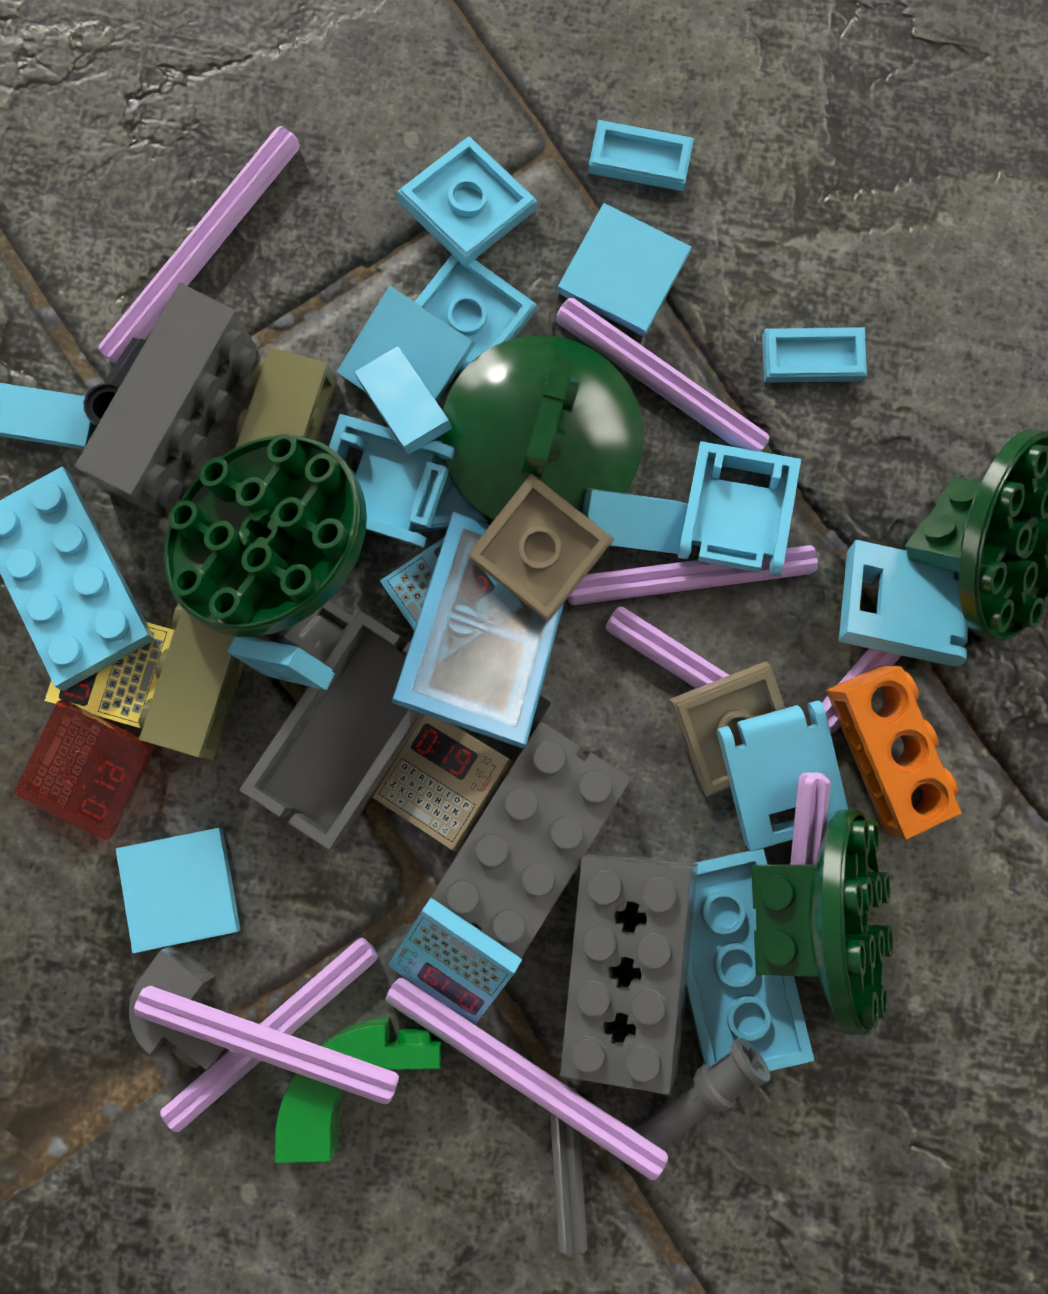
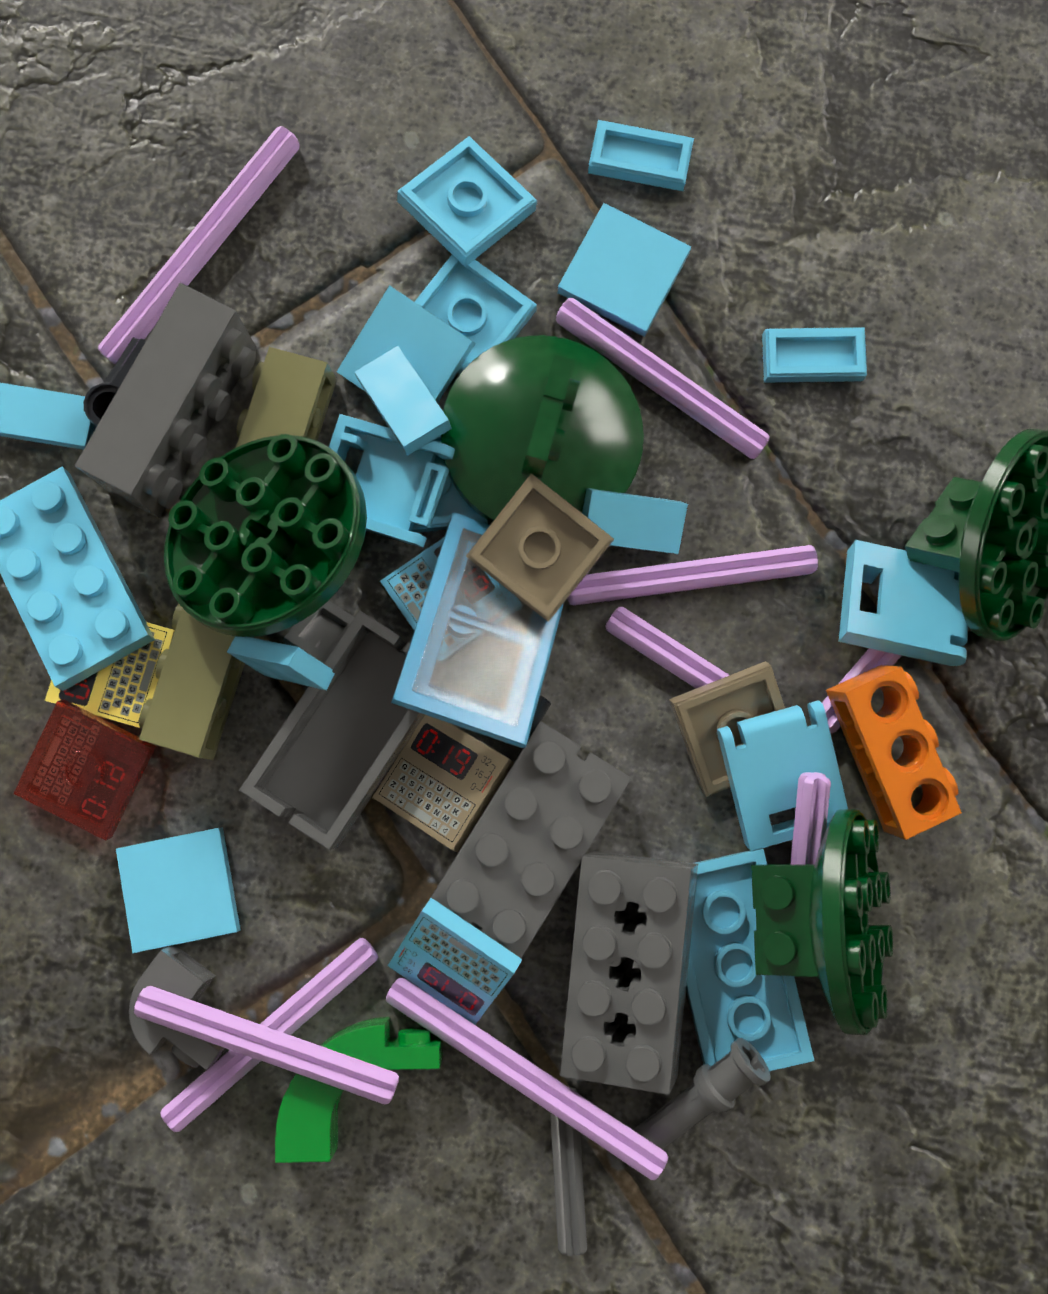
medium azure container [678,441,801,576] -> none

